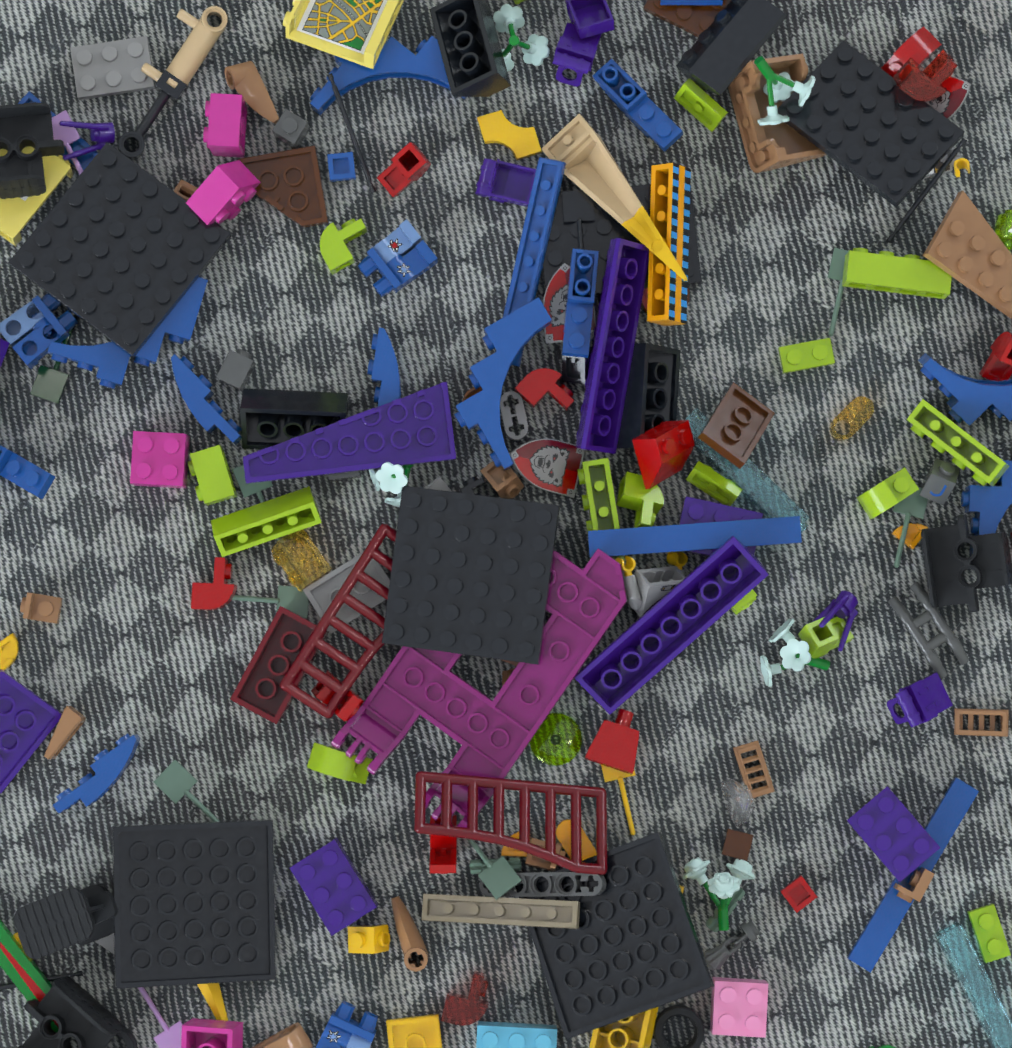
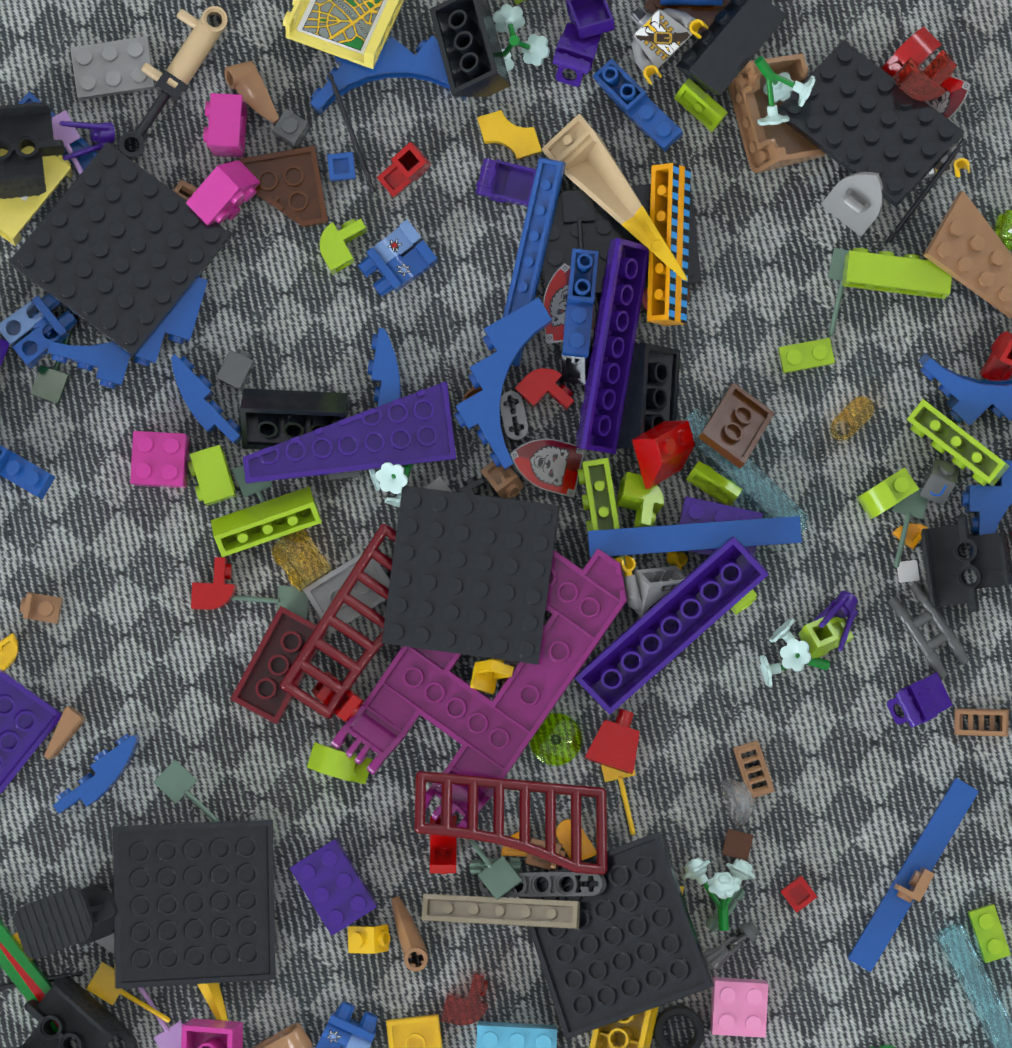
dark purple brick [847,786,940,882] -> none
none -> yellow piece [86,961,171,1023]
none -> yellow bracket [470,658,514,694]
none -> torso [630,6,708,85]
none -> light grey shield [821,172,884,237]
none -> white sticker [897,560,920,583]

